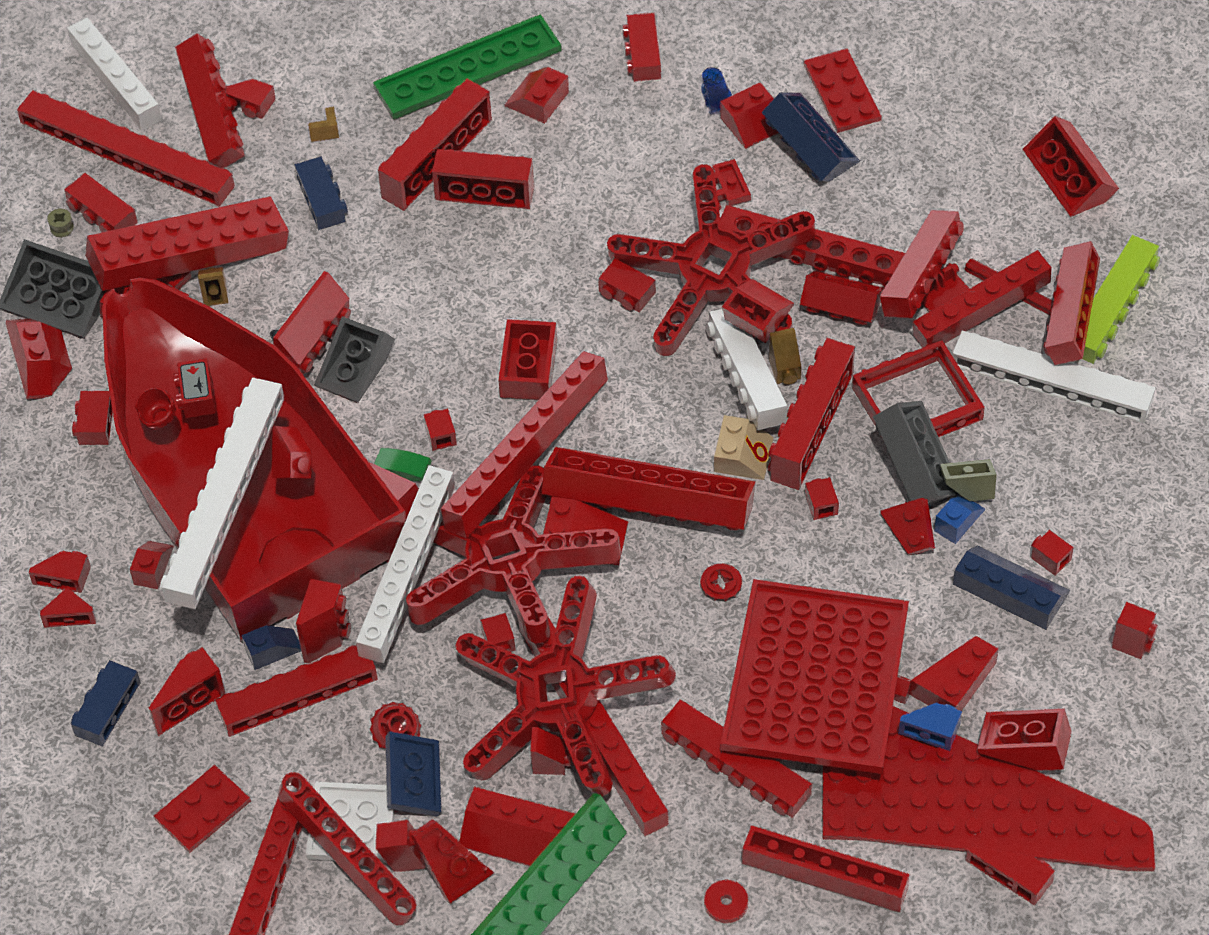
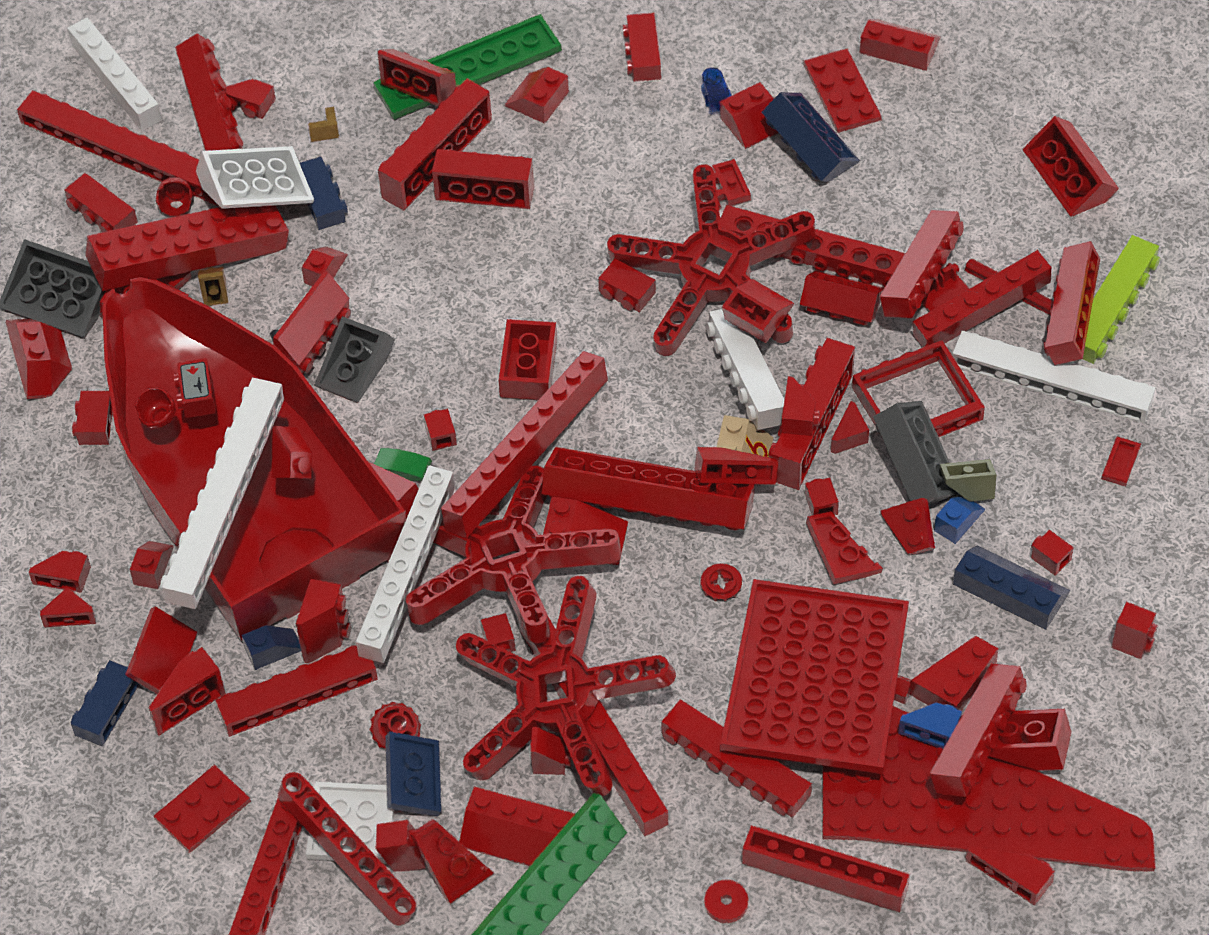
olive wheel [47,208,74,238] -> none
pearl gold slope [769,328,802,385] -> none
none -> red tile [125,606,197,694]
none -> red hair [156,178,193,216]
none -> white slope [196,146,314,208]
none -> red slope [301,246,348,286]
none -> red slope [377,49,456,106]
none -> red slope [694,447,779,485]
none -> red slope [781,376,820,436]
none -> red wing [806,511,883,584]
none -> red slope [831,401,869,454]
none -> red slope [860,19,941,71]
none -> brick [930,663,1027,797]
none -> red tile [1101,436,1141,487]

